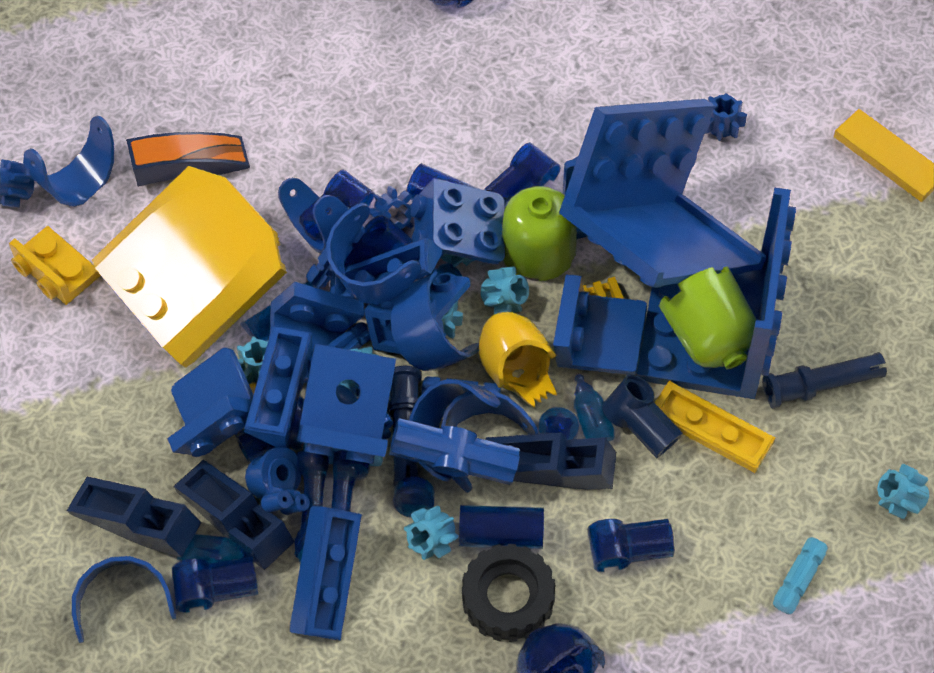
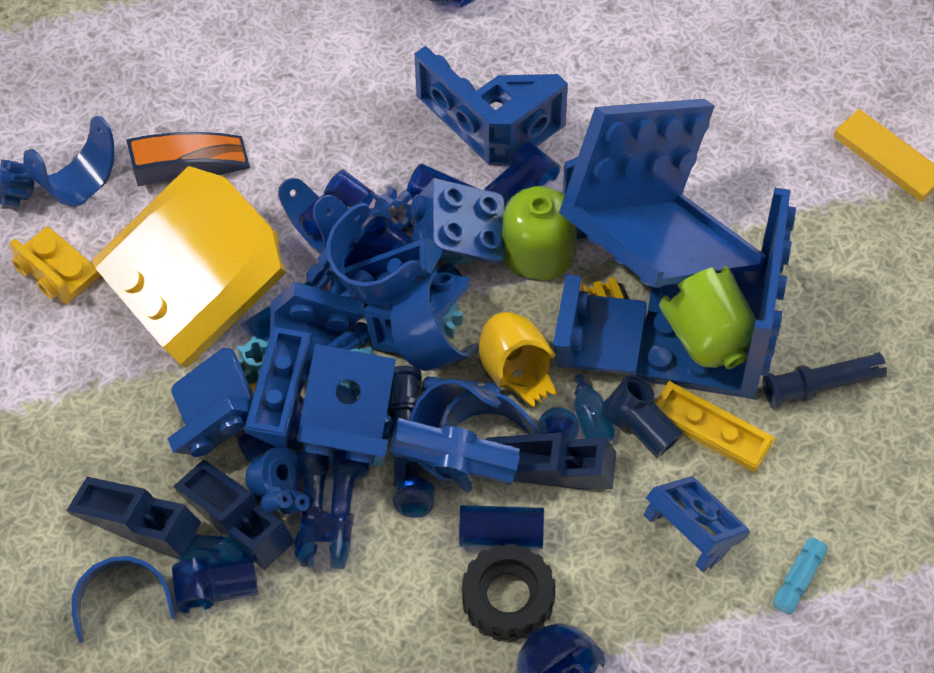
blue slope [290,506,362,641] -> none
medium azure gear [404,505,459,560] -> none
medium azure gear [481,266,529,314] -> none
clear blue piece [587,519,675,572] -> none
blue gear [705,93,747,141] -> none
medium azure gear [877,464,929,519] -> none
none -> blue bracket [414,45,568,166]
none -> blue piece [644,476,750,572]

